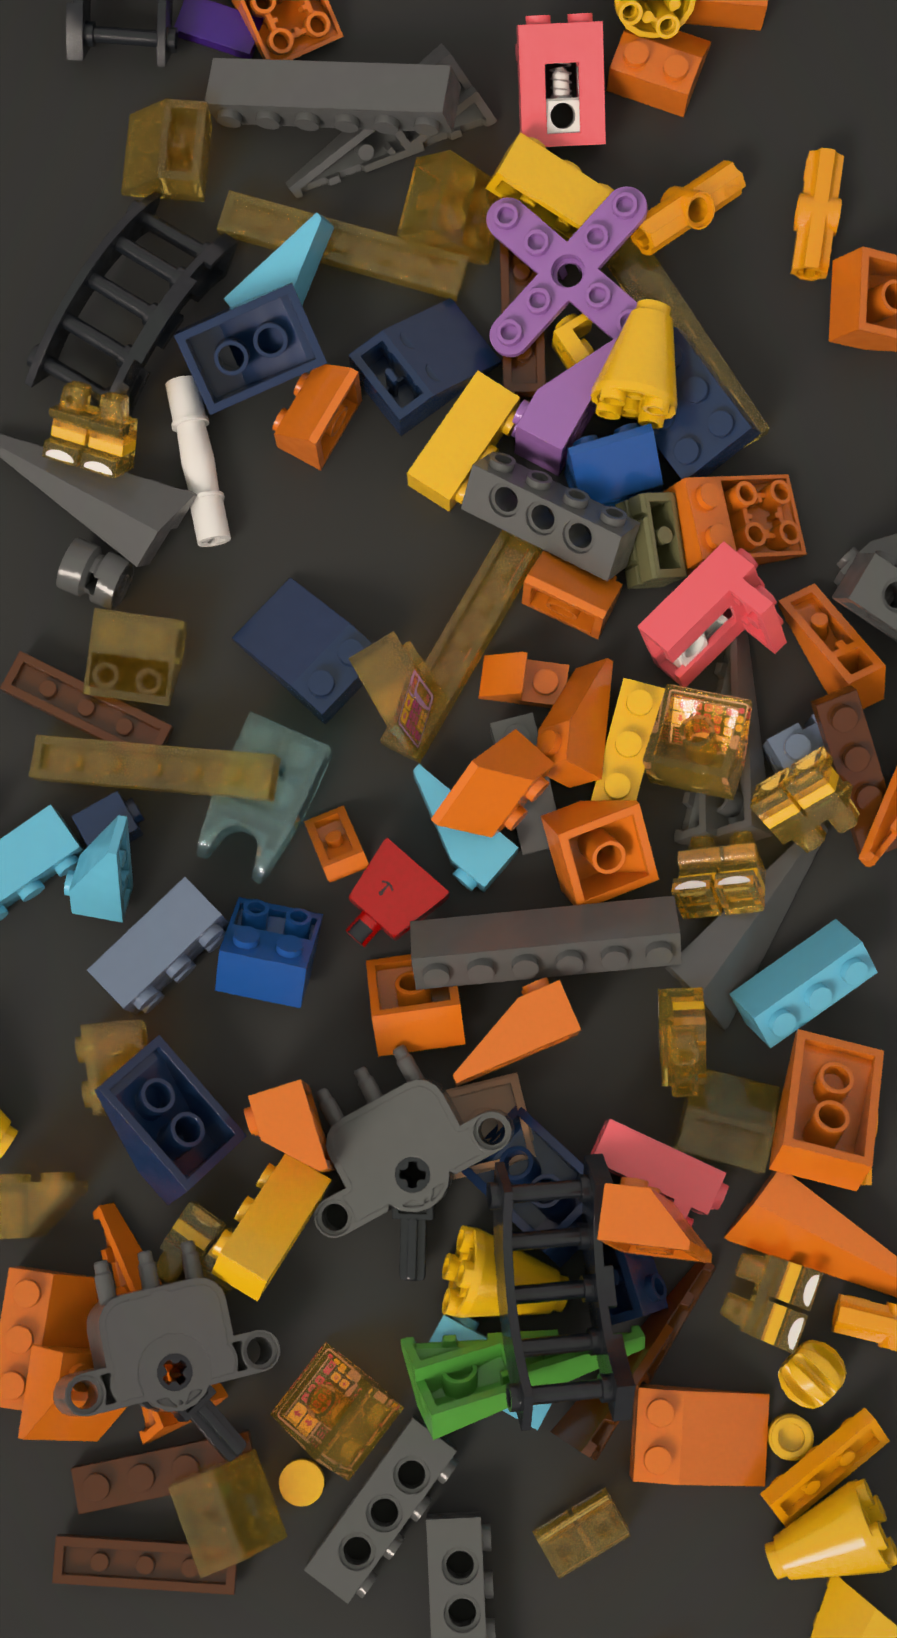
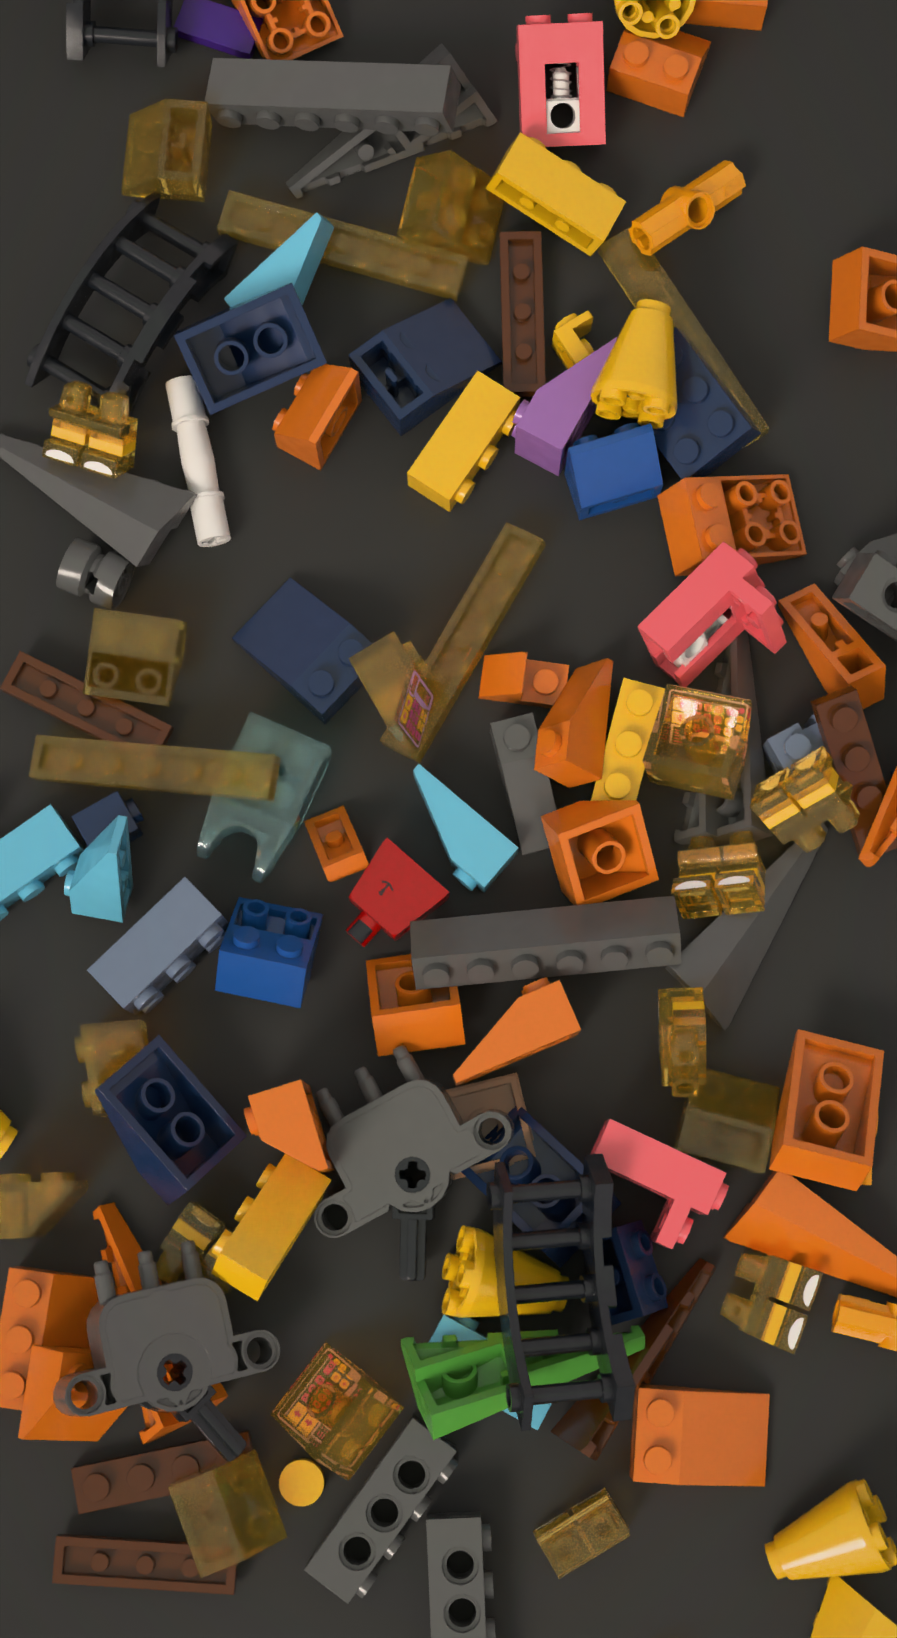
orange slope [431,729,555,838] -> none
dark grey brick [461,452,640,581] -> none
medium lavender piece [486,186,648,357] -> none
orange slope [522,550,623,639] -> none
orange slope [597,1177,712,1263] -> none
olive brick [615,492,688,589] -> none
medium azure brick [729,919,878,1049] -> none
light orange plate [760,1407,890,1527] -> none
yellow tile [767,1413,814,1461] -> none
yellow piece [778,1340,847,1409] -> none
light orange piece [790,148,844,281] -> none

